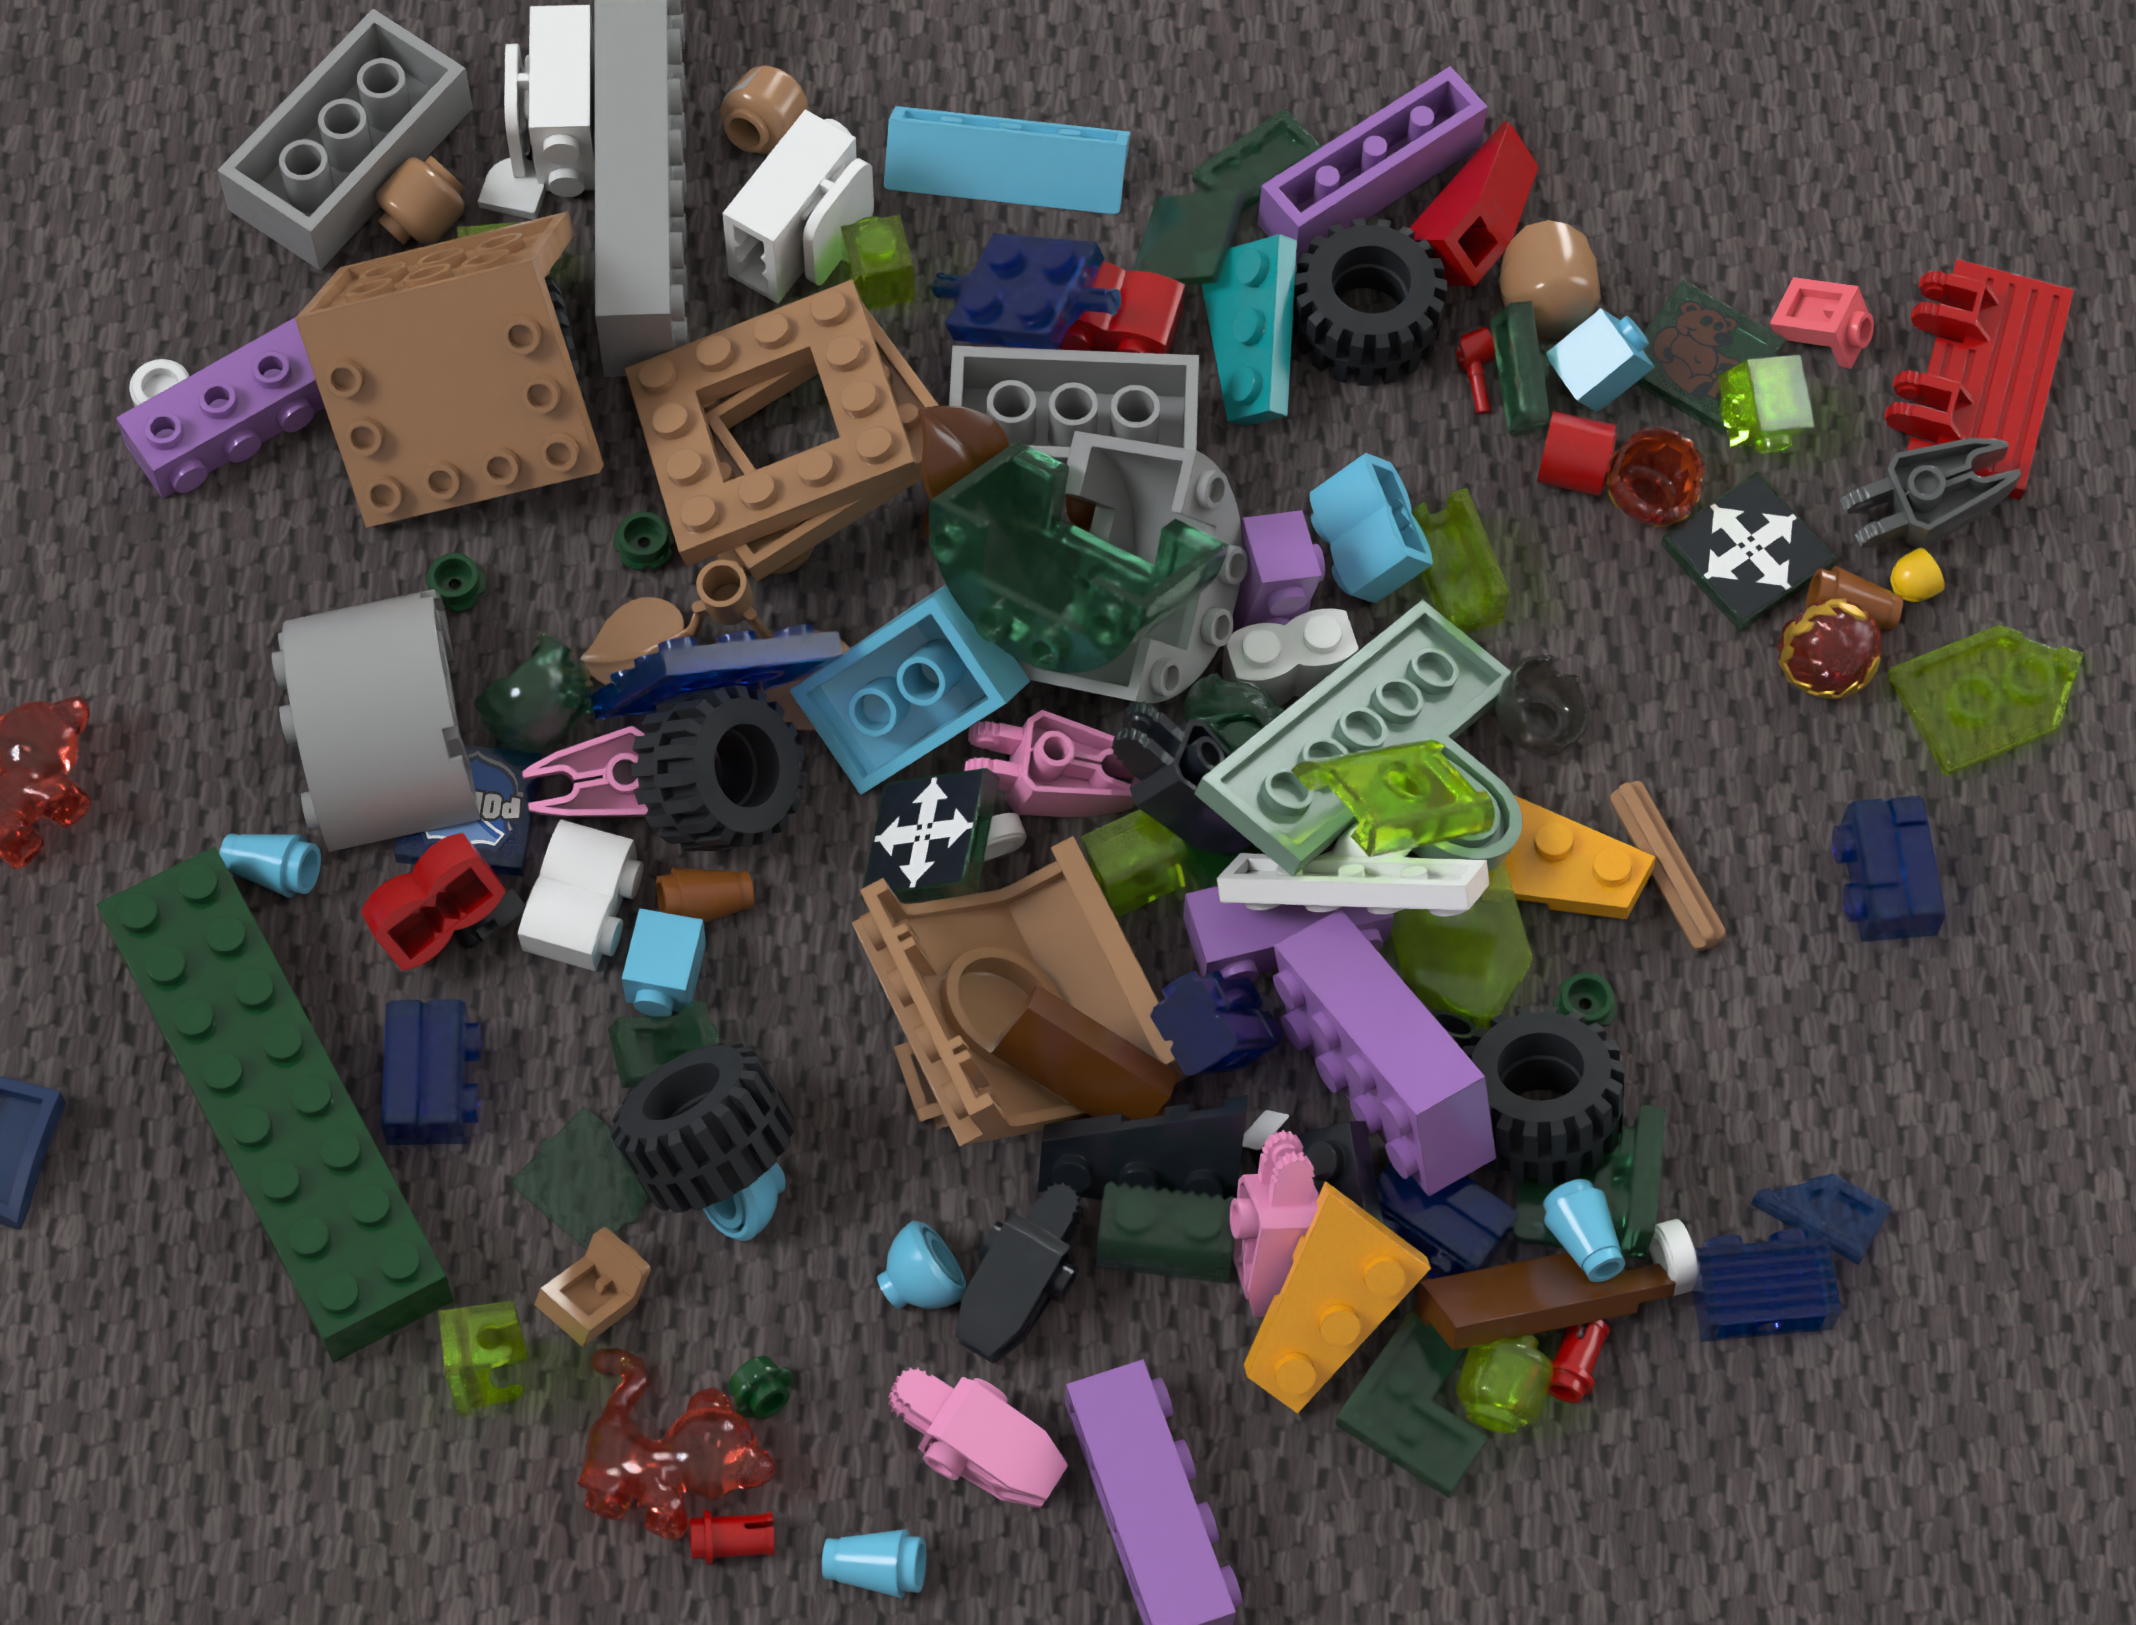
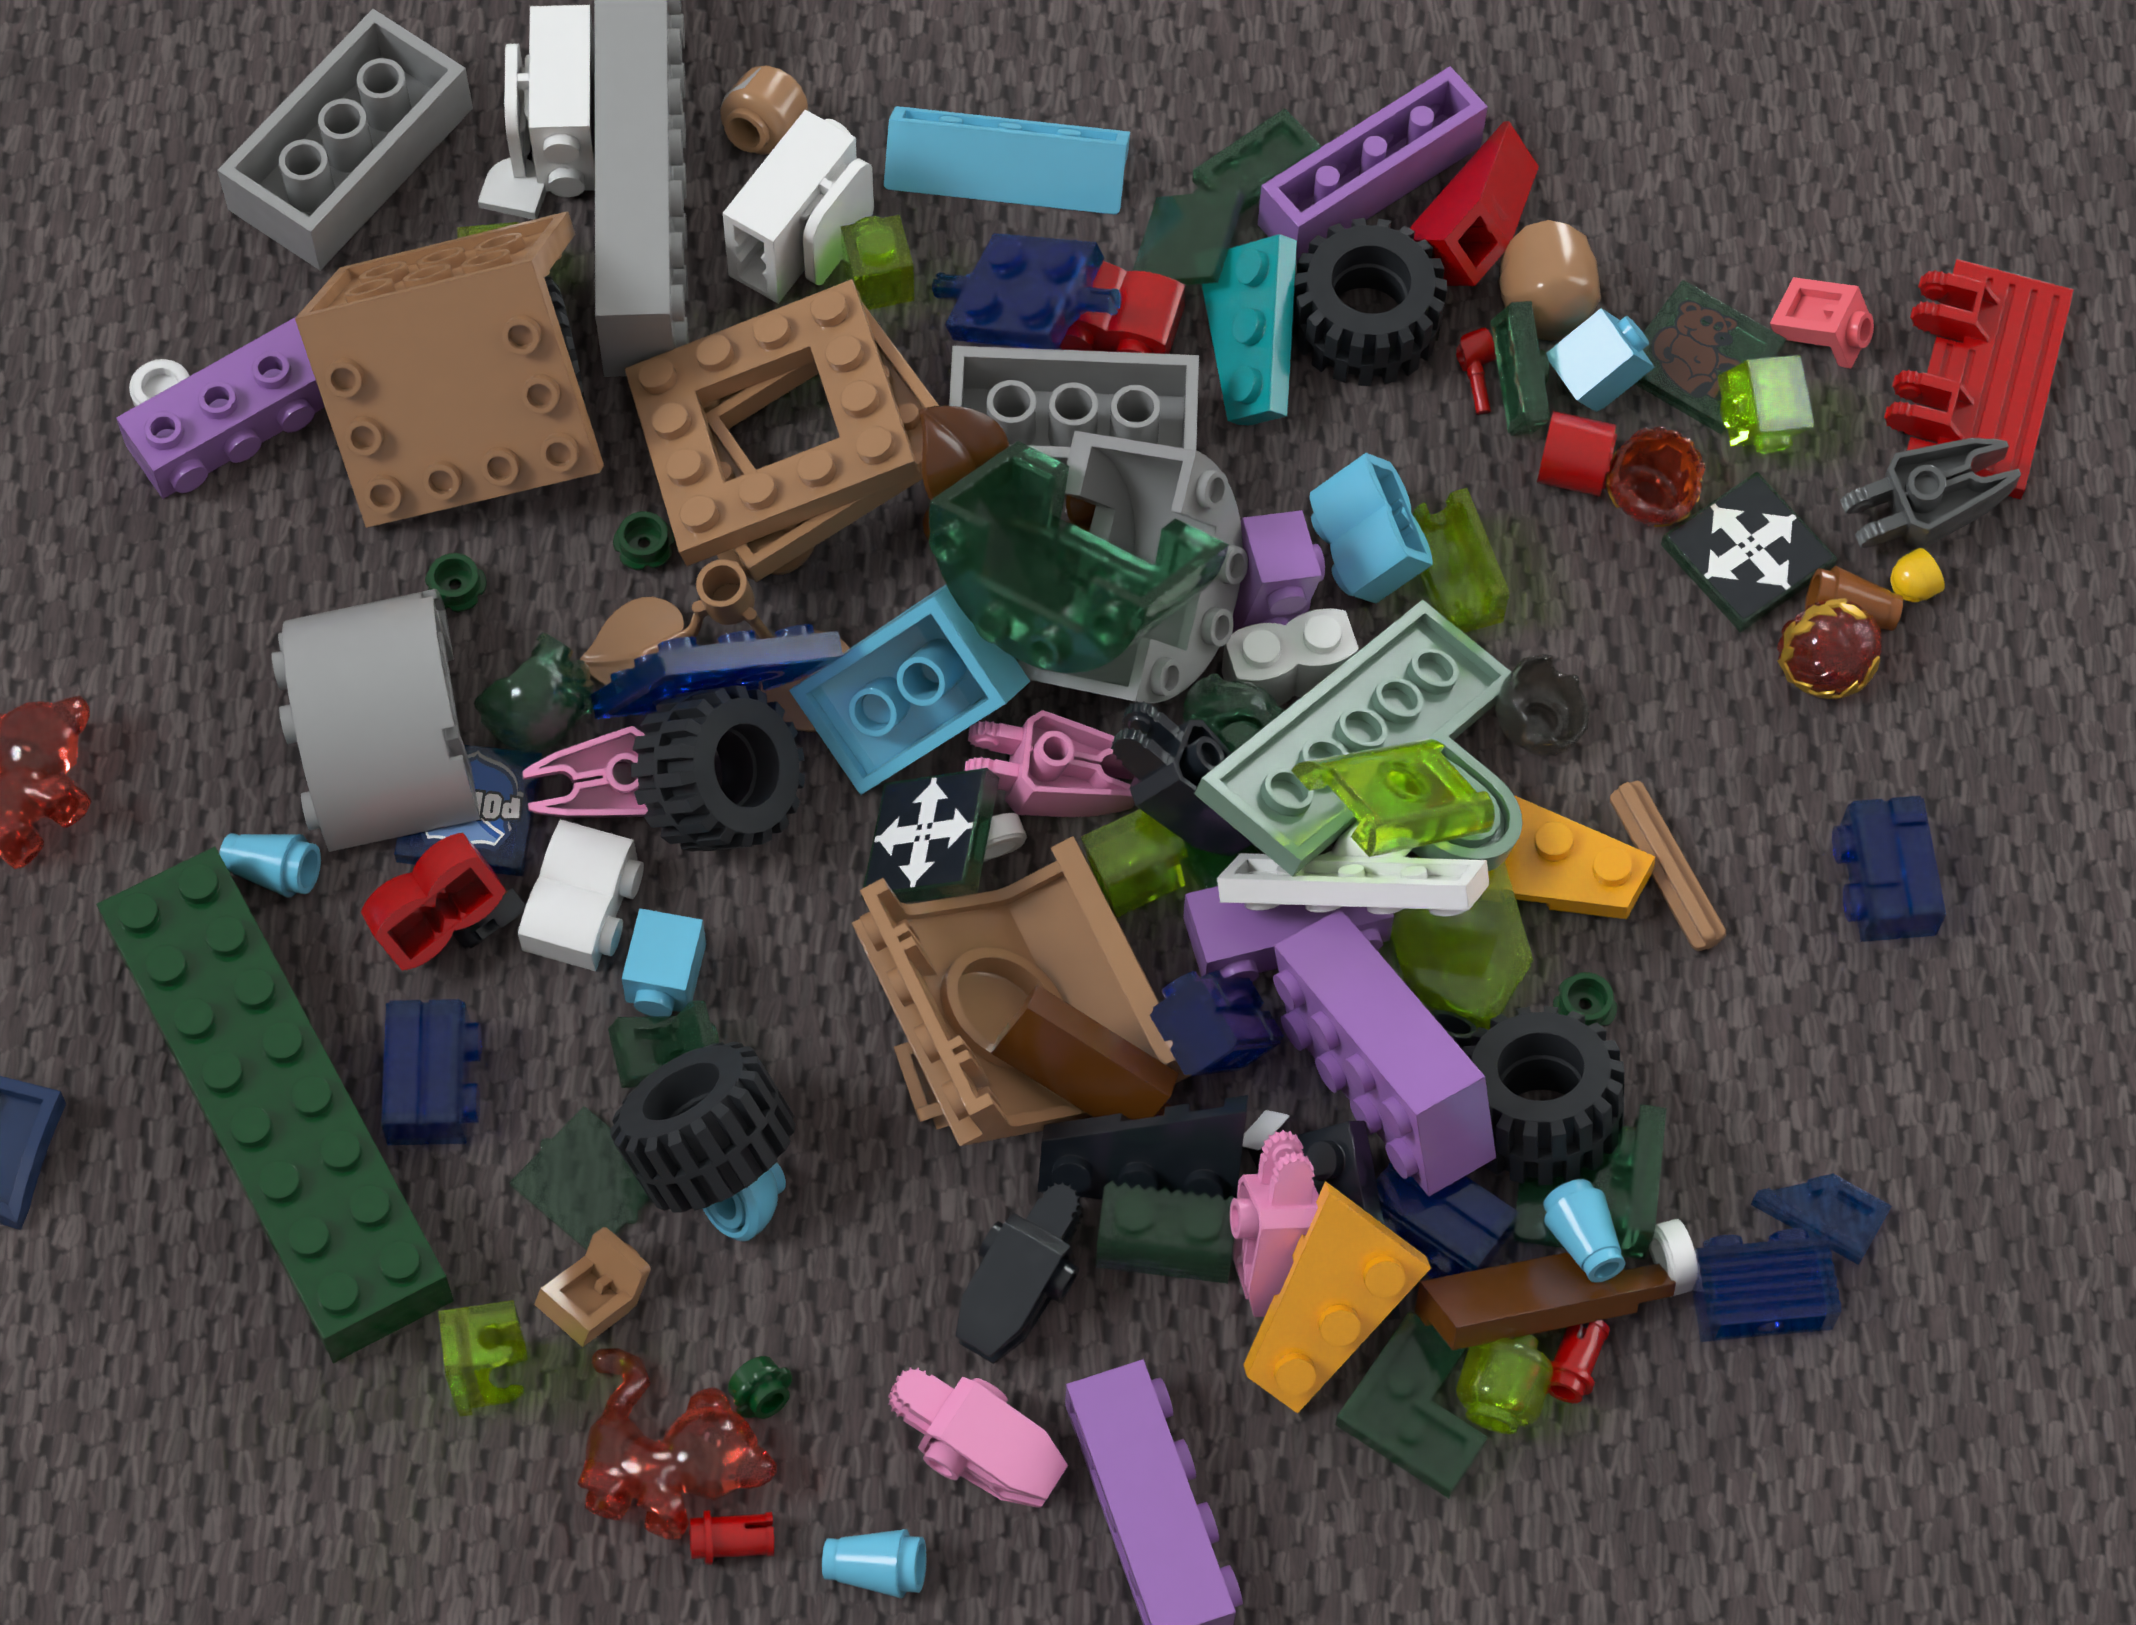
medium nougat head [376,155,466,246] -> none
dark orange cone [656,867,754,924] -> none
medium azure brick [877,1220,967,1309] -> none
clear neon green tile [1888,624,2084,776] -> none

